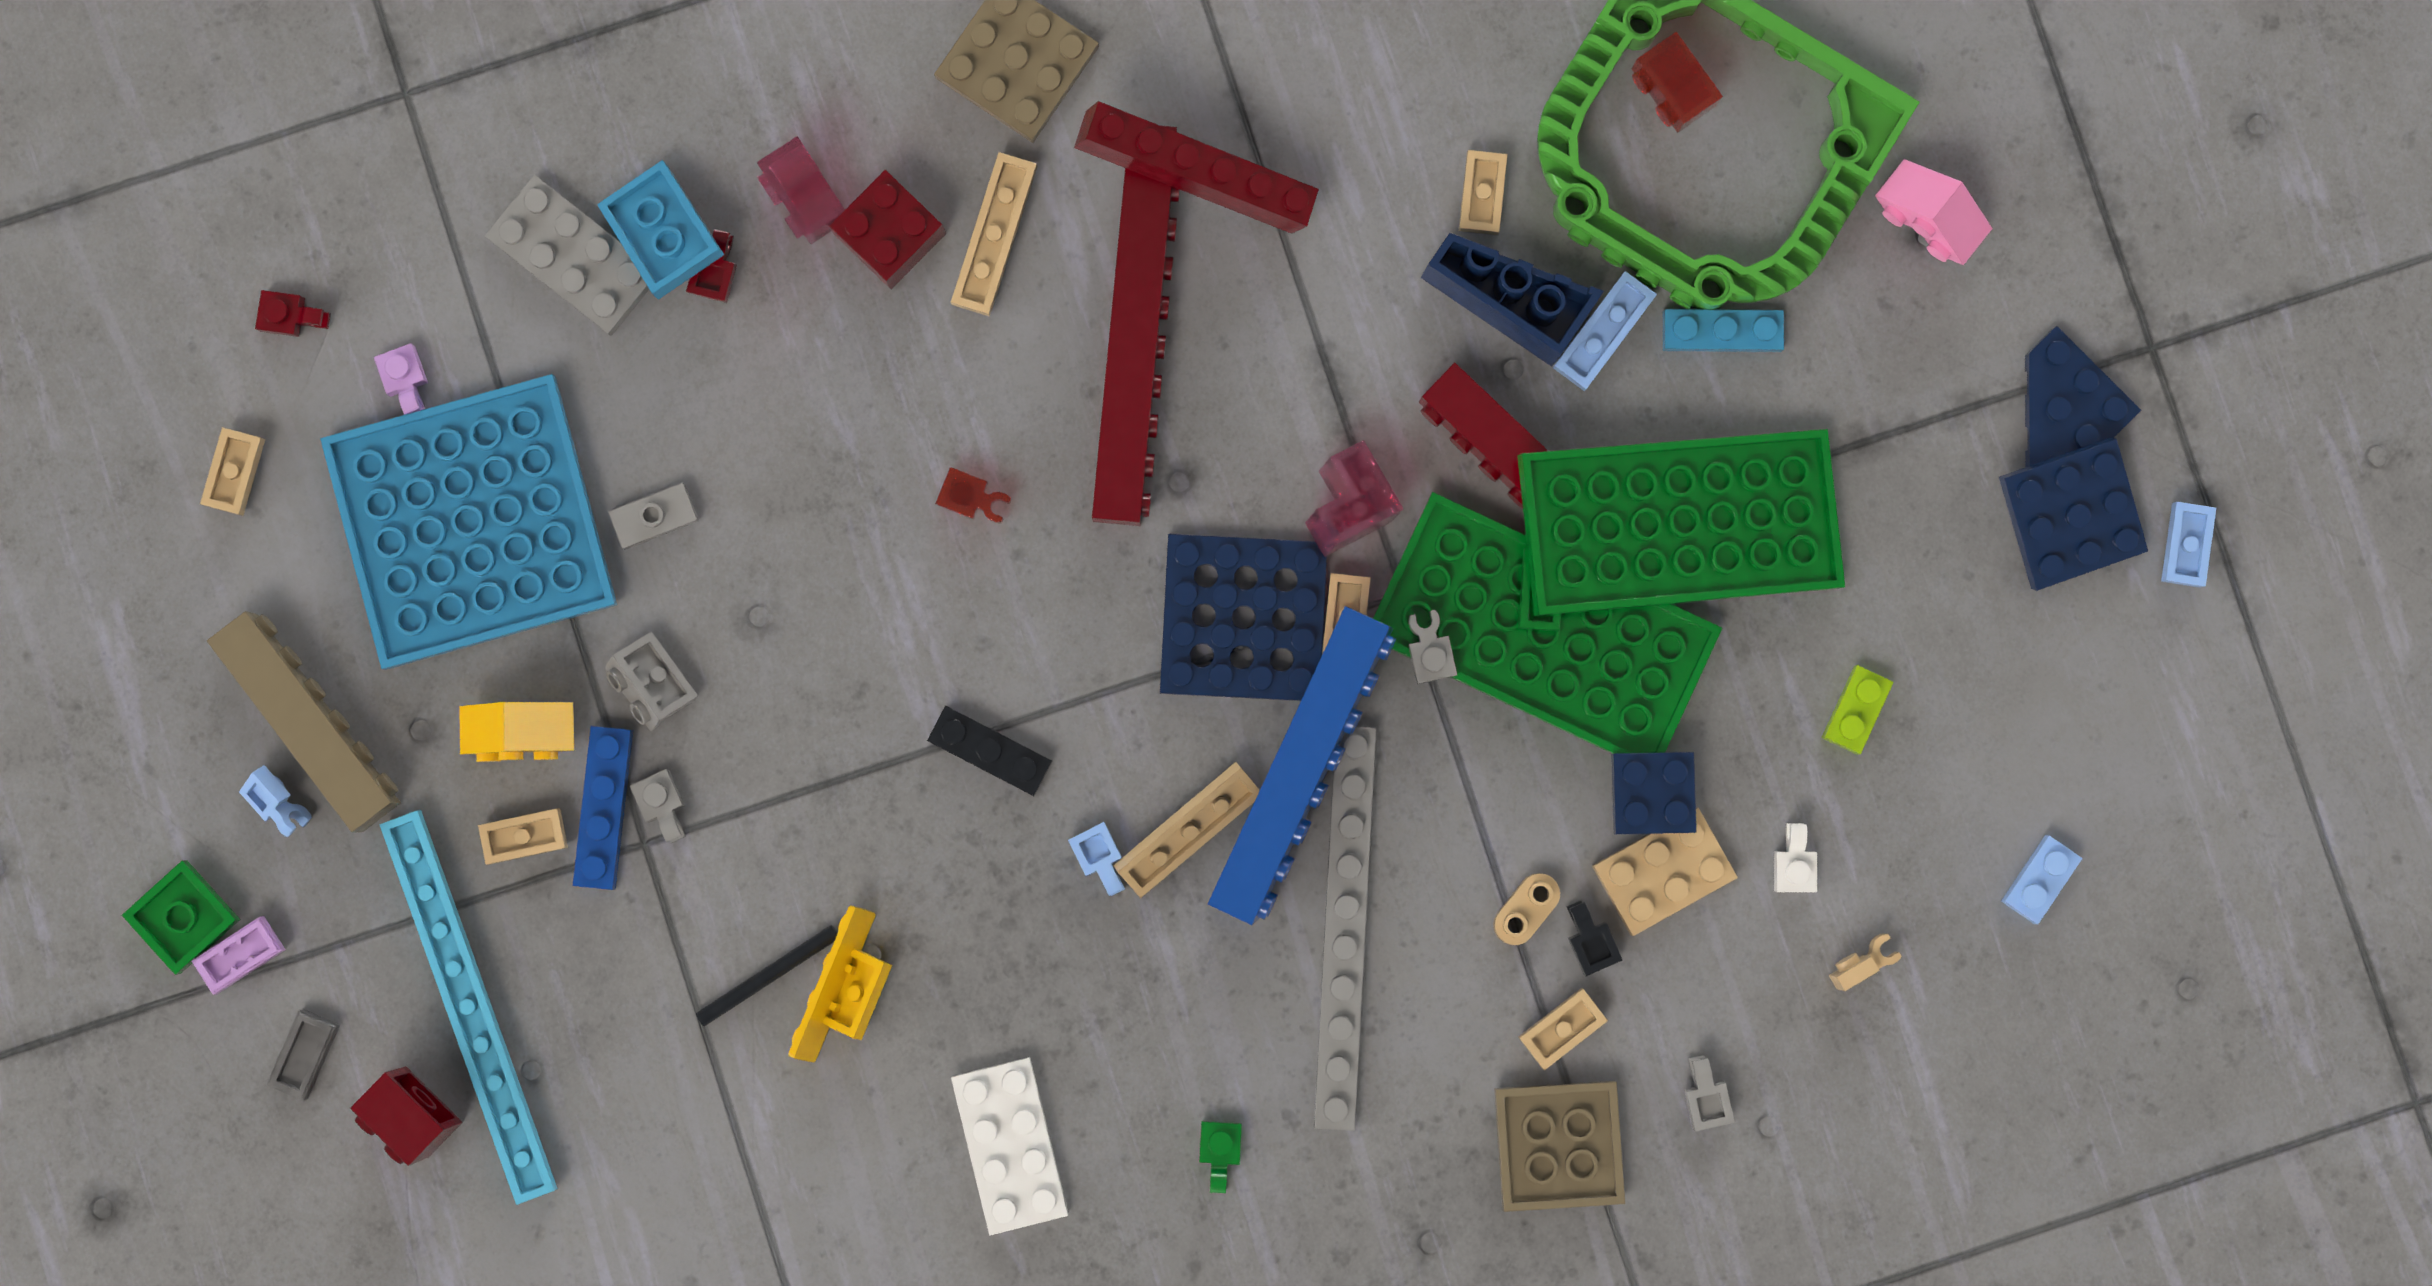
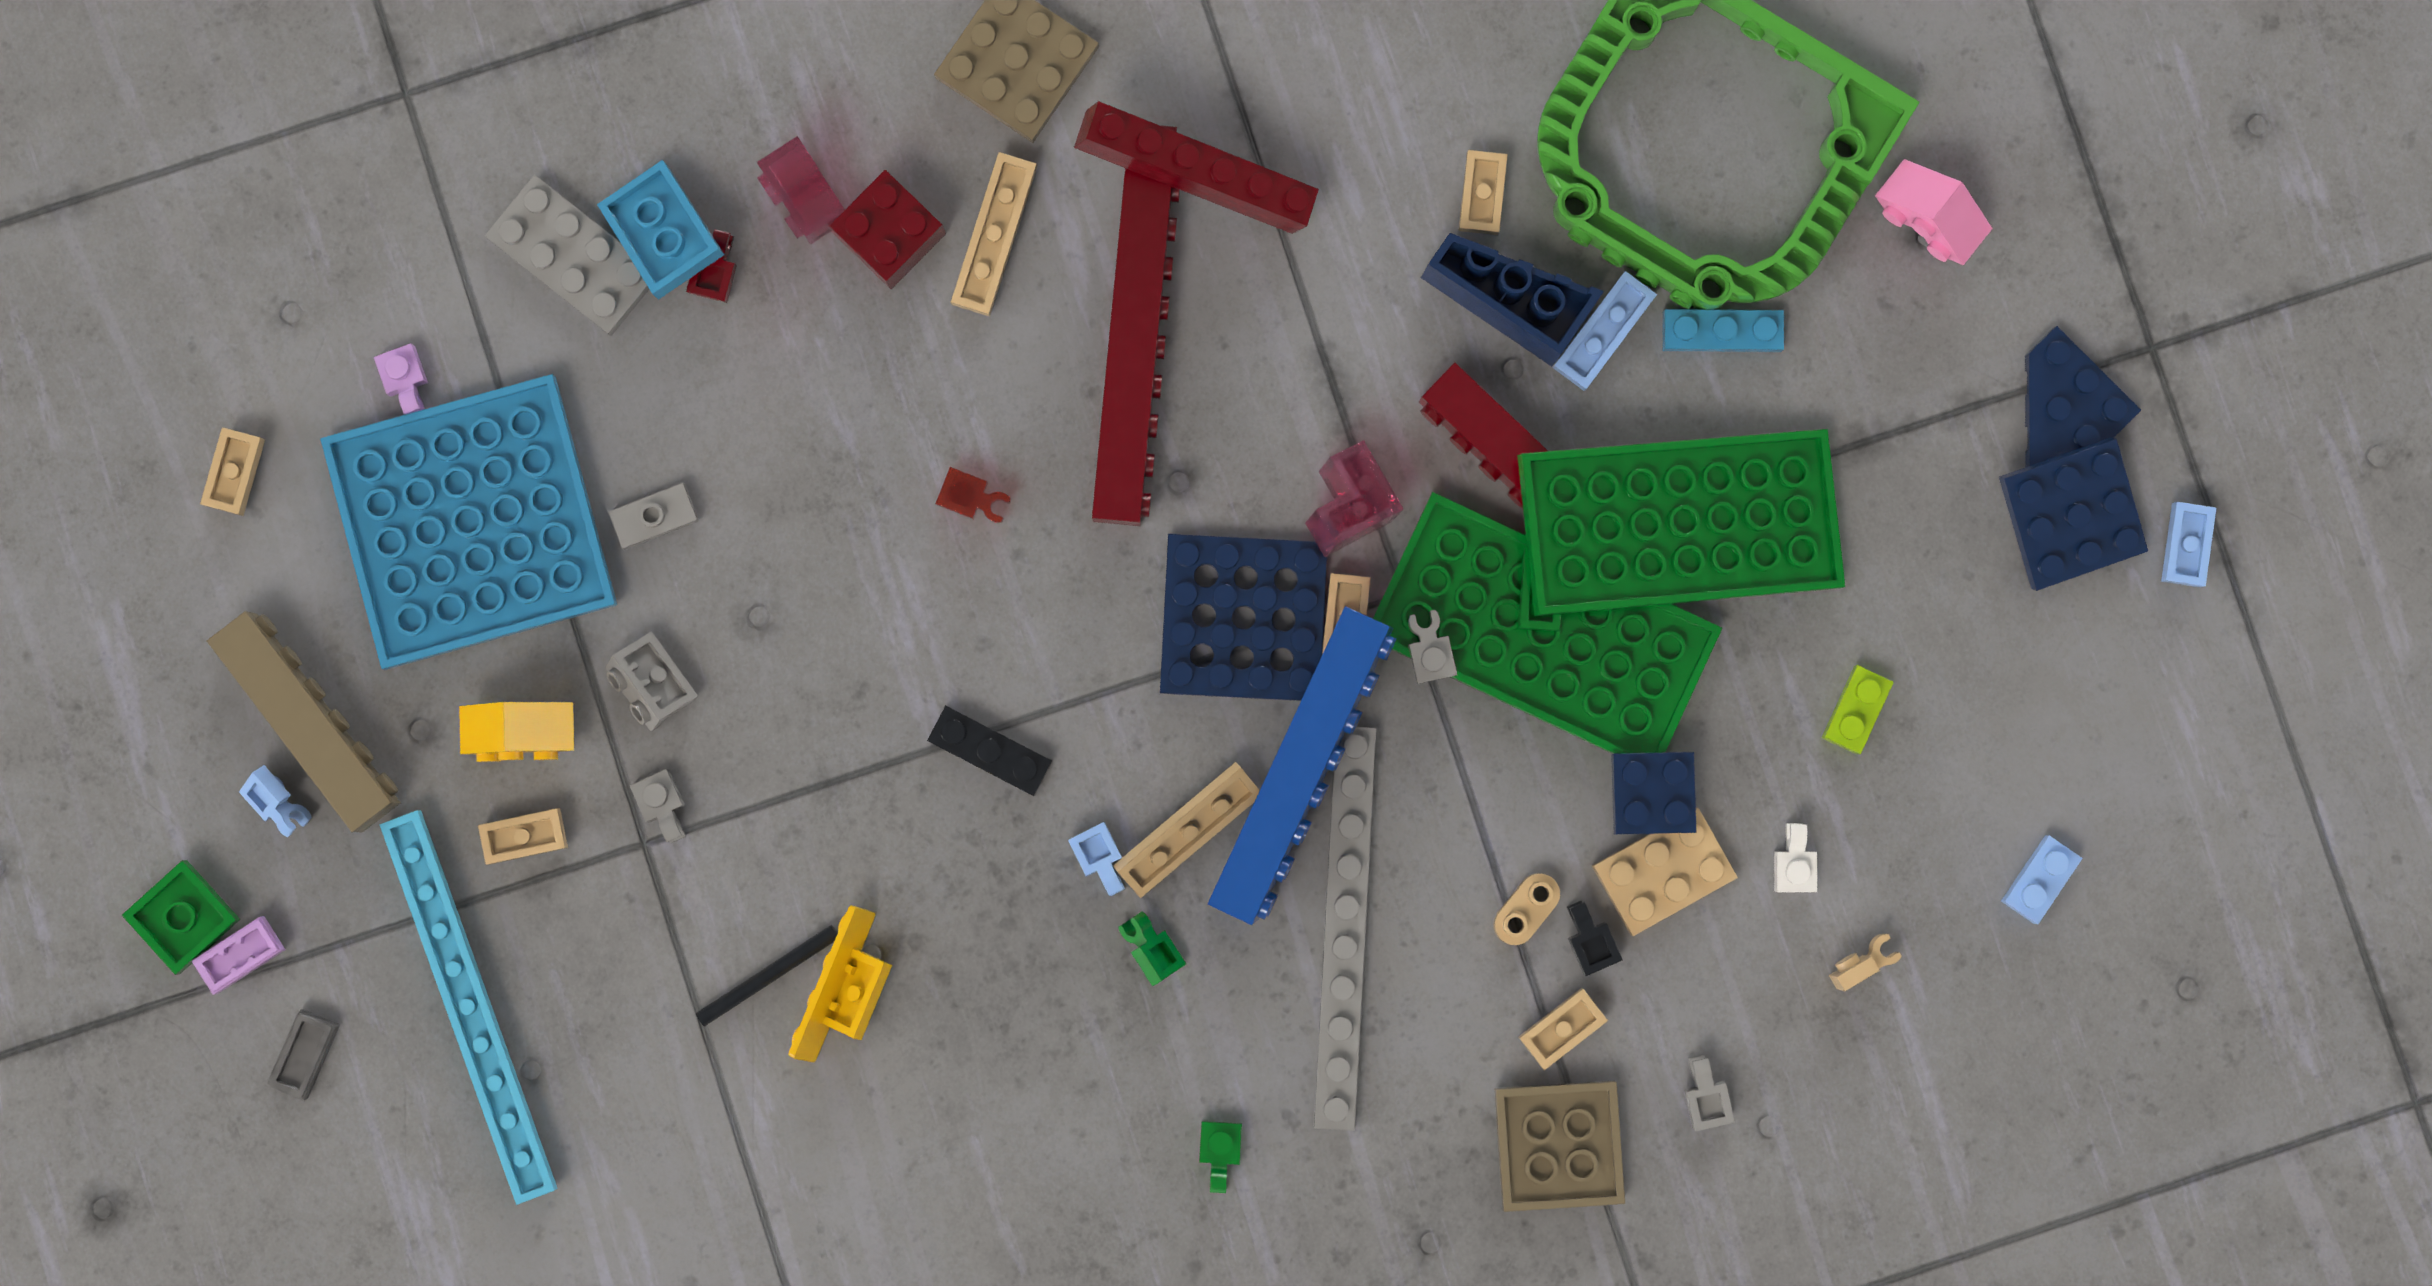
dark red plate [255,290,331,337] -> none
dark red brick [350,1066,463,1166] -> none
blue plate [573,726,634,890] -> none
white plate [951,1057,1069,1236] -> none
clear red brick [1631,31,1723,133] -> none
none -> green plate [1118,911,1186,986]

